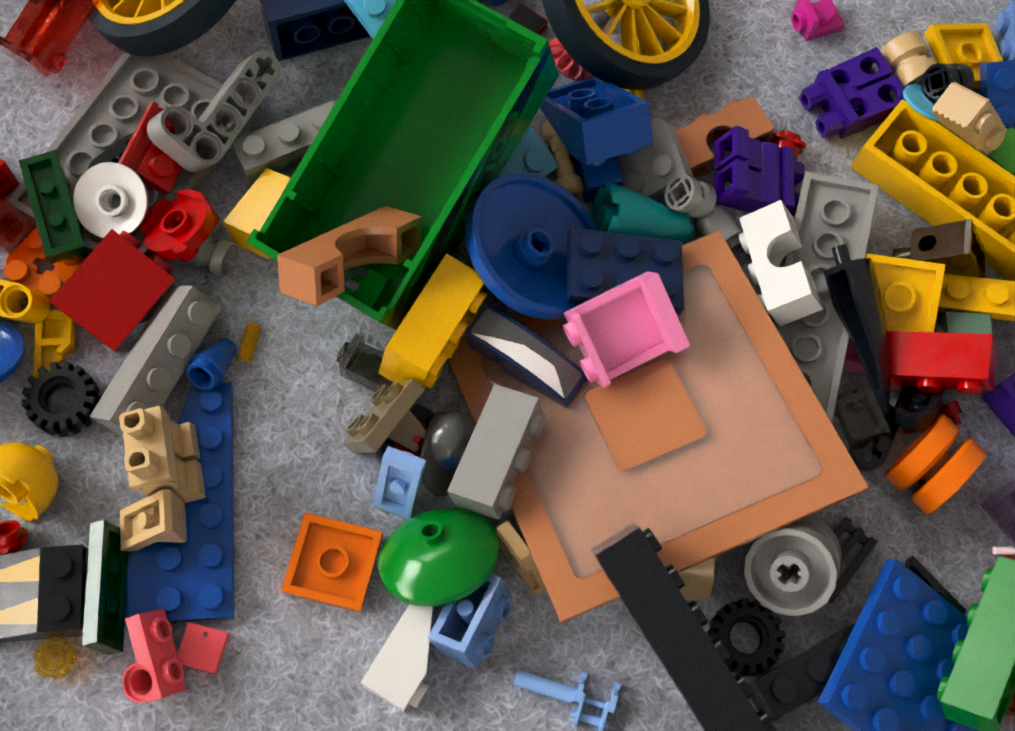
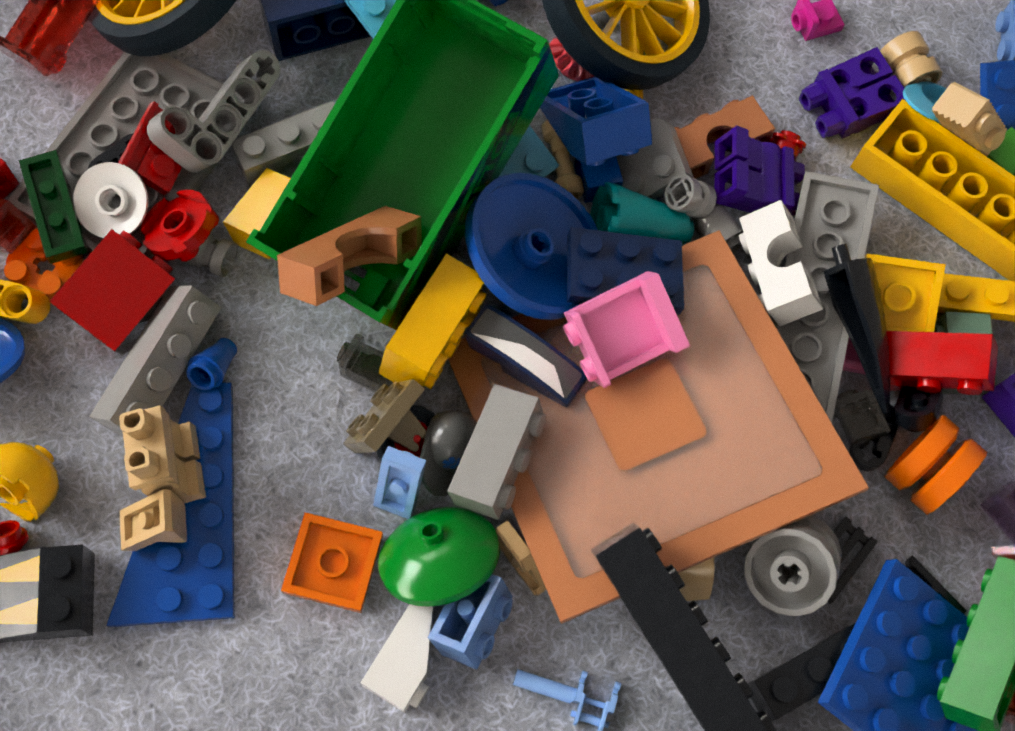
black tyre [21,361,101,437] -> none
yellow tile [33,310,77,379] -> none
clear yellow plate [33,637,76,679] -> none
dark green plate [81,520,128,655] -> none
coral plate [122,608,187,703] -> none
coral tile [177,622,230,675] -> none
yellow piece [237,314,261,374] -> none
black tile [508,2,548,35] -> none
black tyre [707,598,786,677] -> none
dark brown torso [892,219,987,278] -> none
red piece [902,400,962,435] -> none
black wheel [922,63,974,100] -> none
yellow plate [924,23,1003,89] -> none

